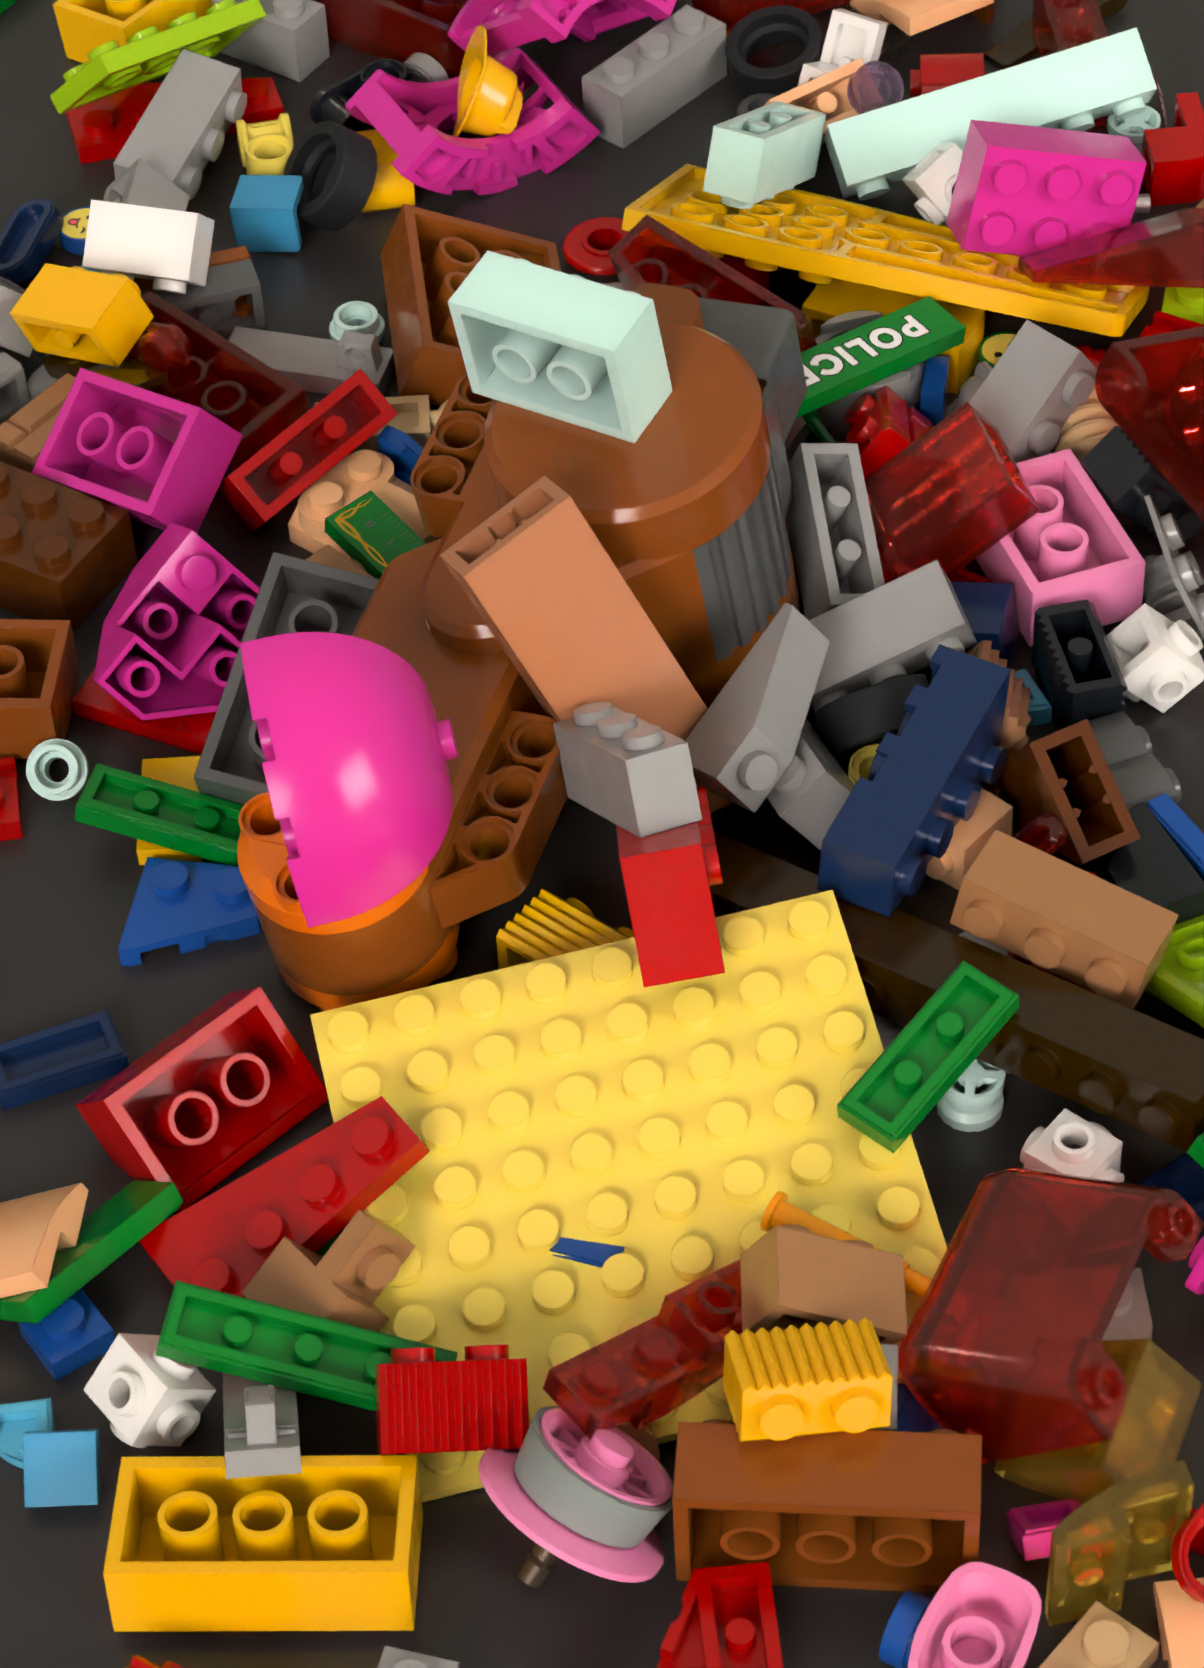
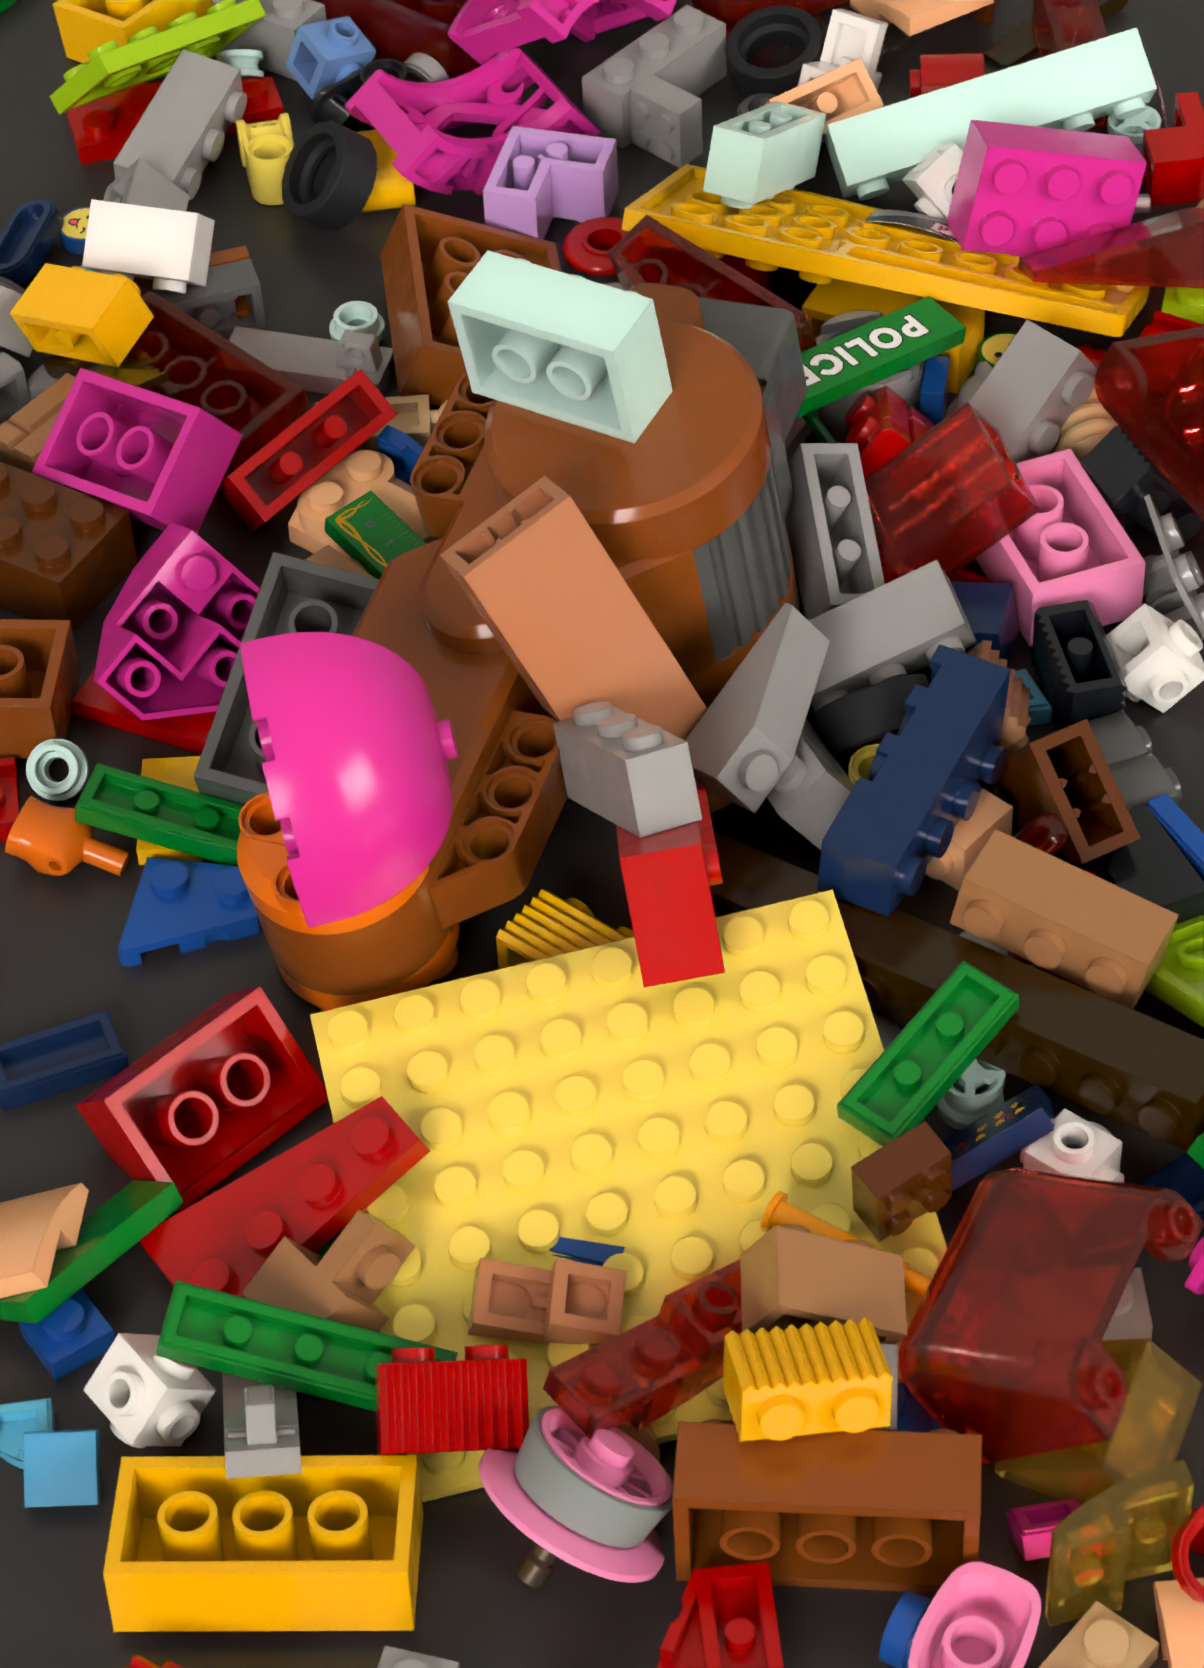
clear red plate [138,322,191,375] -> none
dark azure panel [229,175,304,252] -> none
yellow piece [452,25,522,137] -> none
tile [847,61,904,114] -> none
none -> orange piece [5,796,130,876]
none -> light aqua bush [217,49,264,78]
none -> medium blue brick [285,16,377,100]
none -> nougat slope [467,1258,626,1344]
none -> lavender brick [483,126,619,240]
none -> light grey piece [630,74,703,168]
none -> reddish brown piece [851,1121,952,1242]
none -> sticker [865,209,958,243]
none -> dark blue tile [942,1083,1055,1191]

